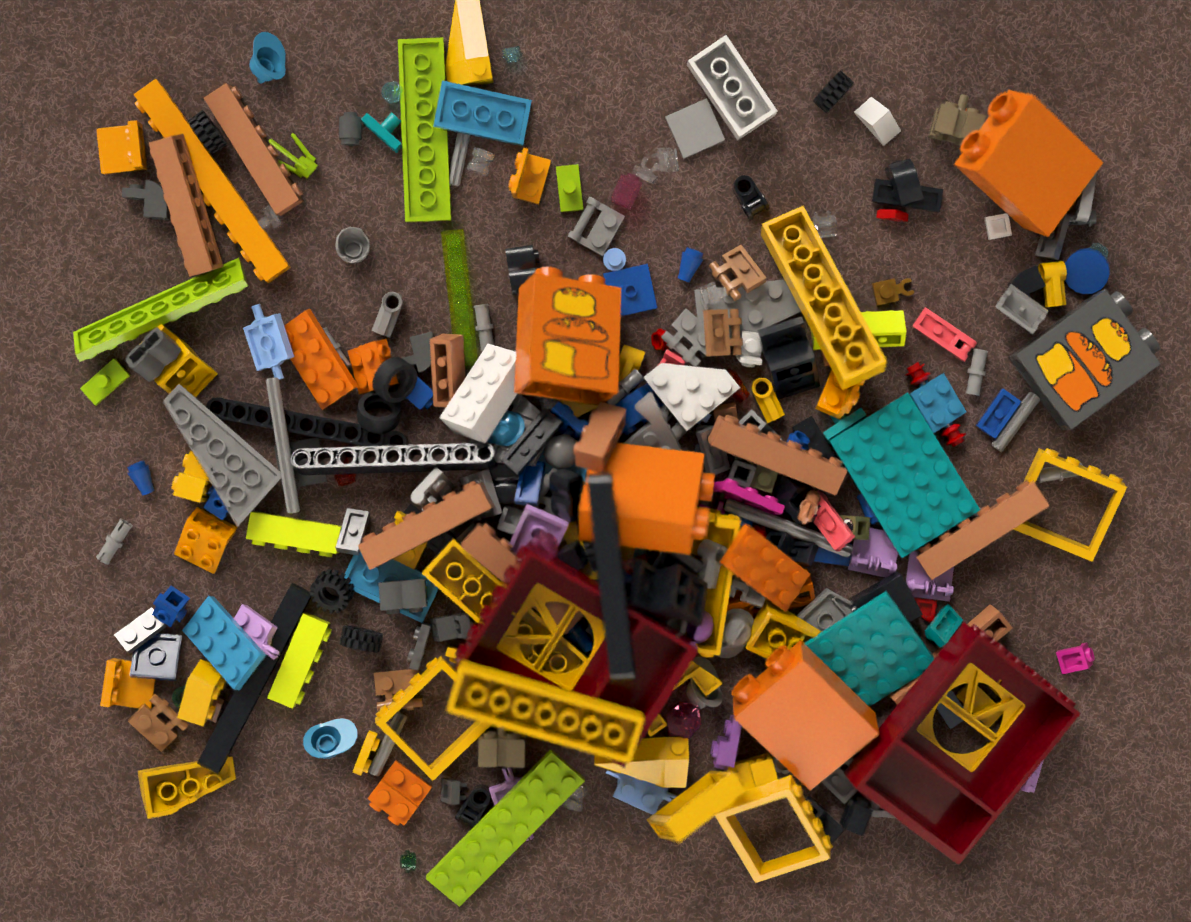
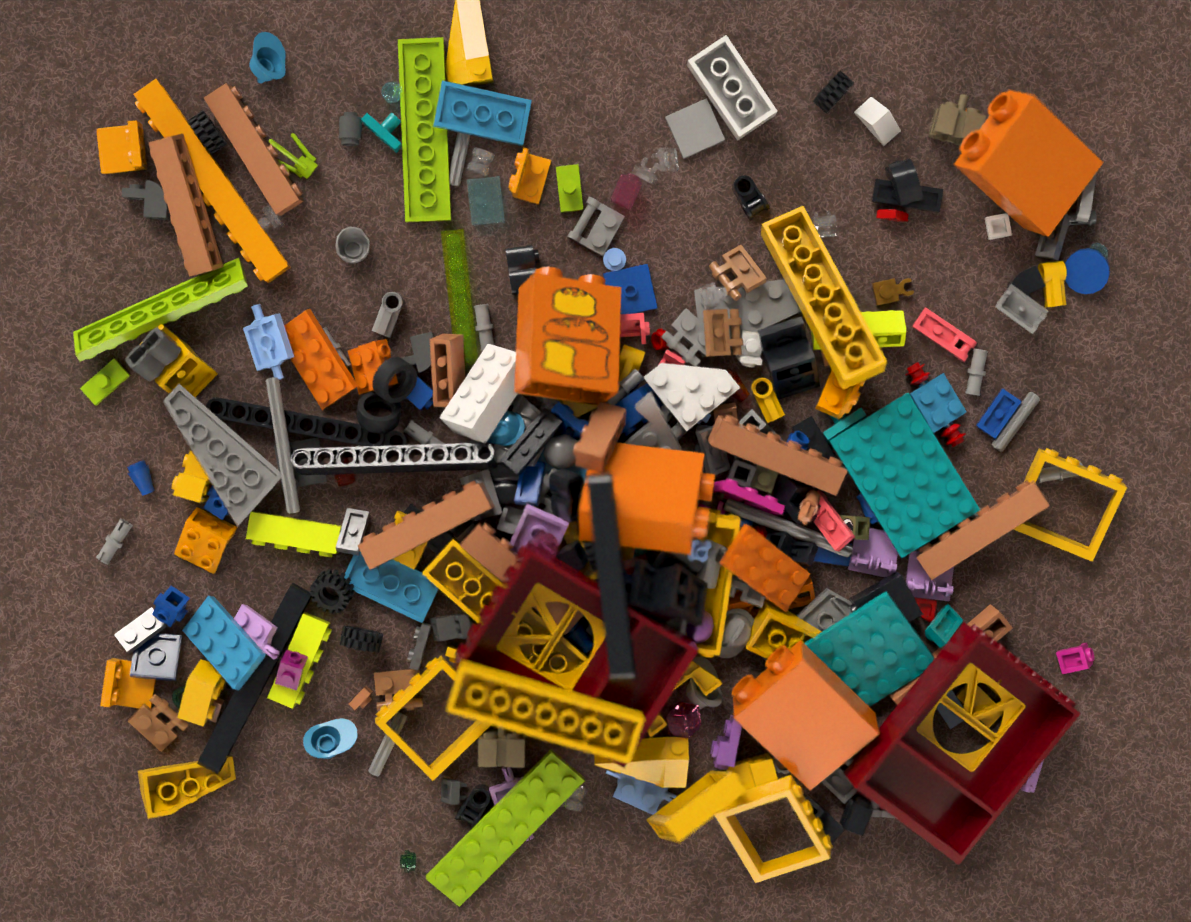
yellow plate [353,730,381,776] -> none
orange plate [368,760,433,826] -> none
dark grey brick [378,579,428,614] -> none
light grey plate [411,467,455,511] -> none
clear light blue plate [501,46,523,63] -> none
blue cone [677,247,704,283] -> none
brick [1008,289,1161,430] -> none
none -> magenta bracket [275,650,308,691]
none -> nougat plate [349,685,373,710]
none -> light grey pin [404,420,444,458]
none -> clear light blue plate [467,176,505,226]
none -> coral bracket [620,313,650,344]
none -> light blue plate [687,539,711,562]

